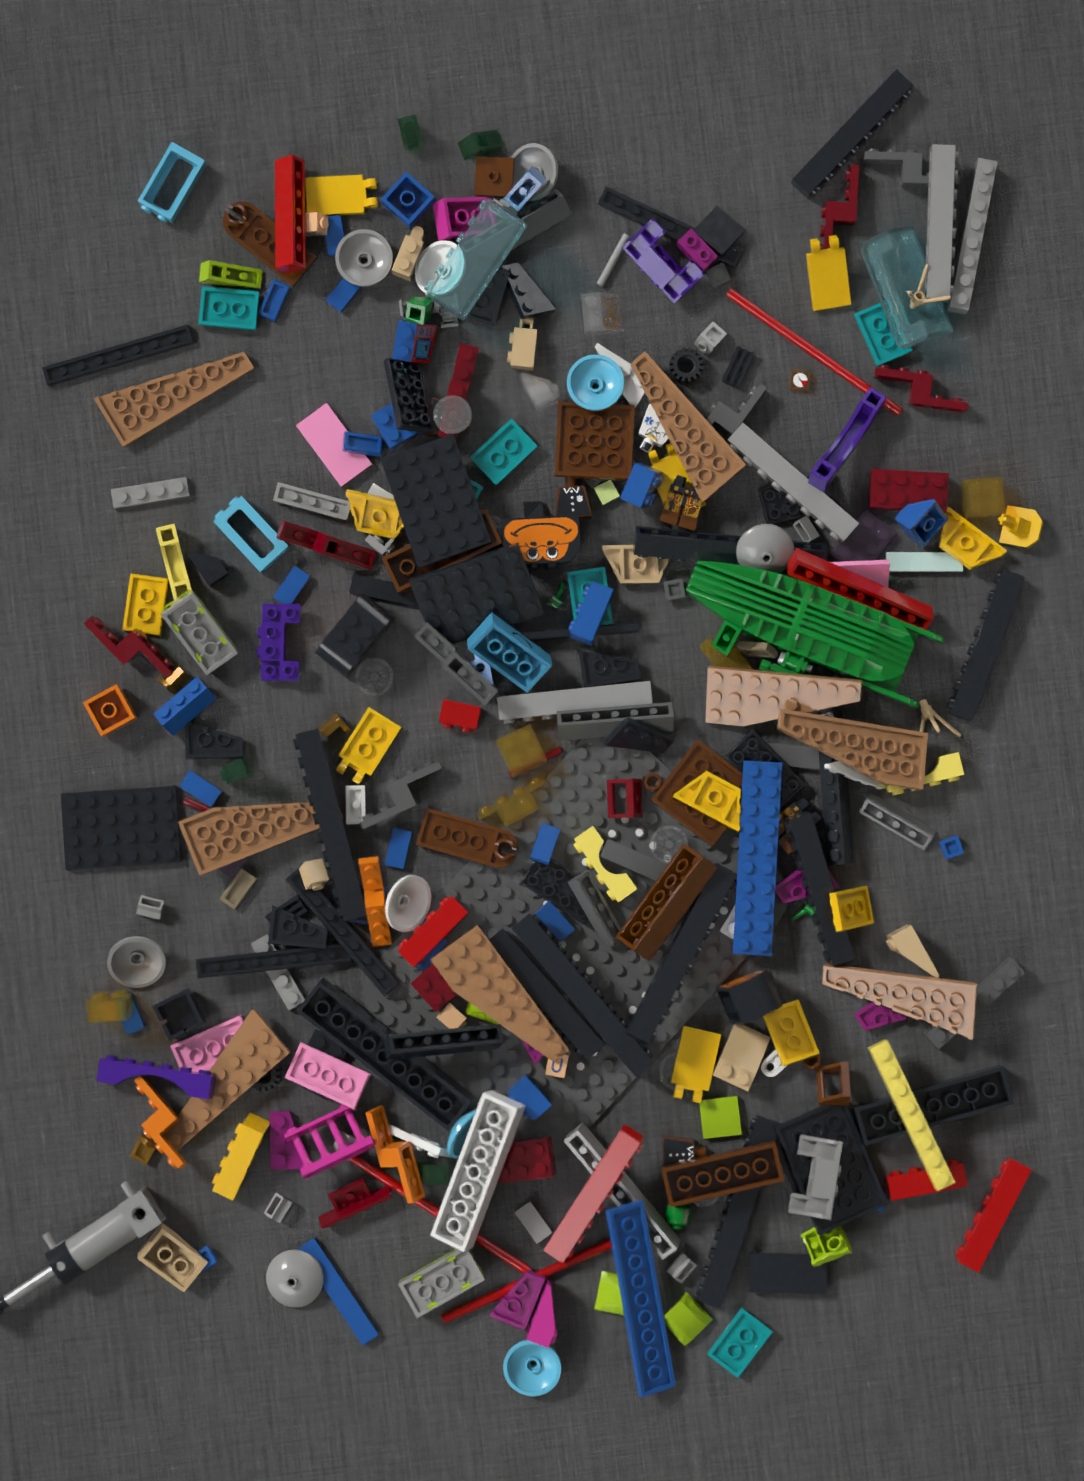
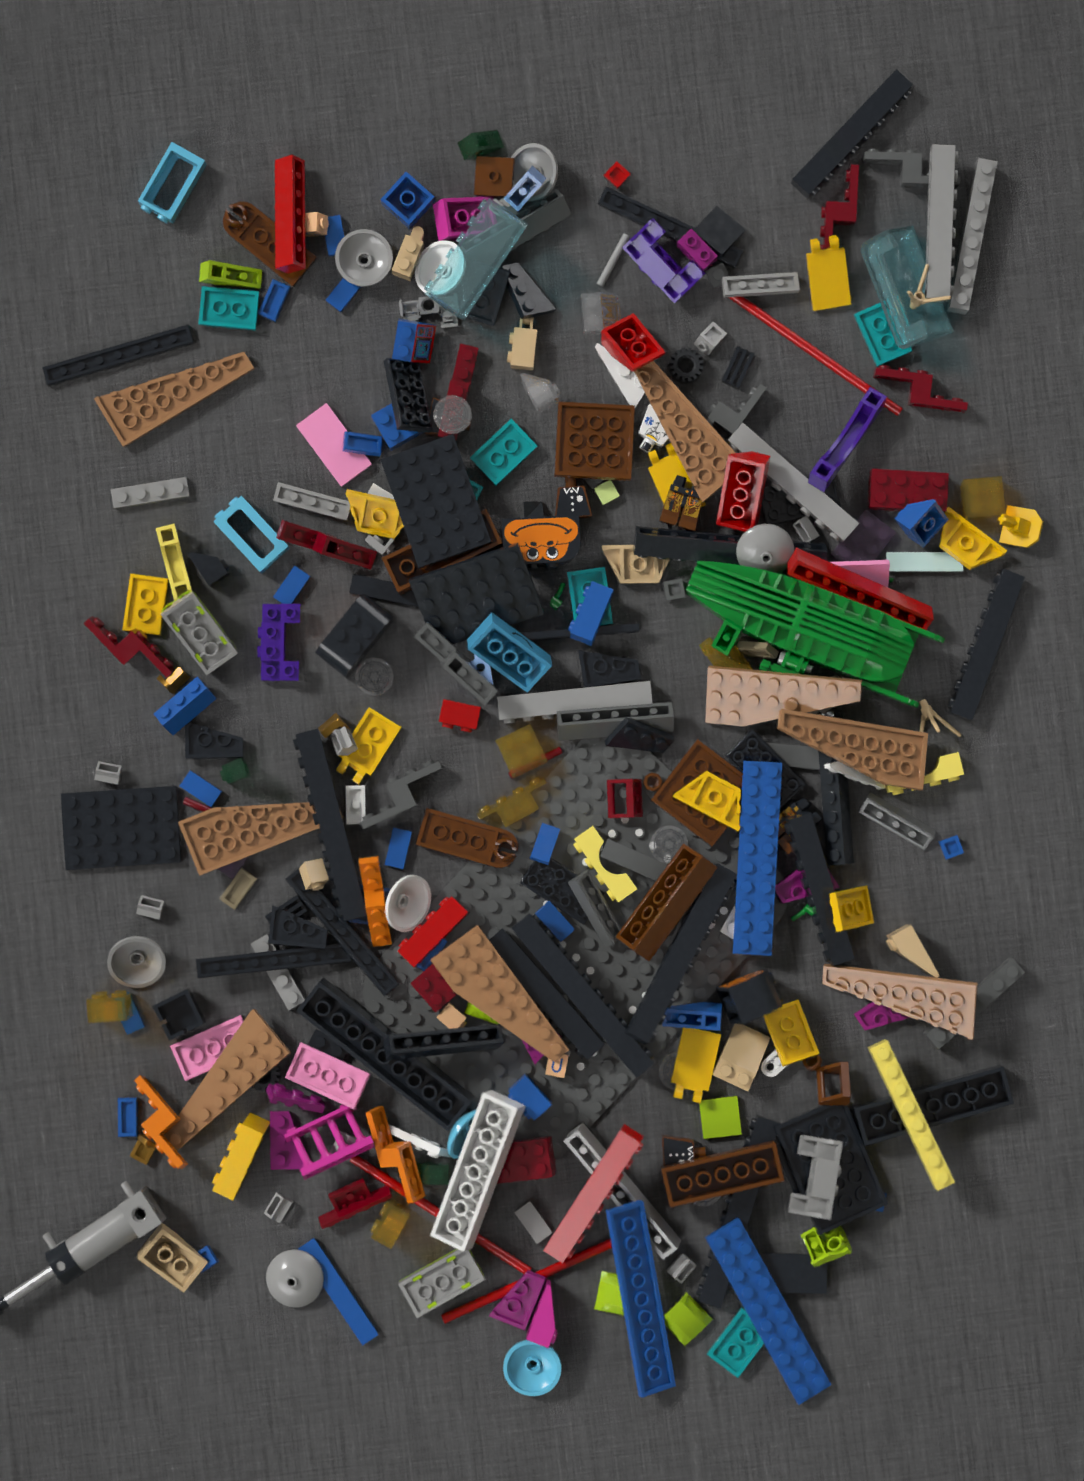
orange brick [83,684,138,737] -> none
dark purple arch [96,1055,216,1099] -> none
yellow tile [305,175,378,216] -> none
clear green slope [397,114,423,151] -> none
green brick [405,296,433,325] -> none
medium azure dish [567,354,624,411] -> none
blue brick [620,463,664,508] -> none
green head [665,1203,692,1229] -> none
tile [789,370,811,392] -> none
red brick [885,1159,968,1201] -> none
red brick [955,1157,1032,1273] -> none
none -> light grey piece [94,761,122,785]
none -> blue tile [118,1097,138,1137]
none -> magenta wing [266,1083,325,1113]
none -> light grey piece [330,726,358,756]
none -> clear yellow brick [370,1199,412,1249]
none -> red slope [601,313,665,372]
none -> red plate [604,161,631,189]
none -> blue slope [662,1002,722,1031]
none -> blue plate [705,1217,831,1405]
none -> red slope [716,451,771,532]
none -> light grey plate [722,272,800,298]

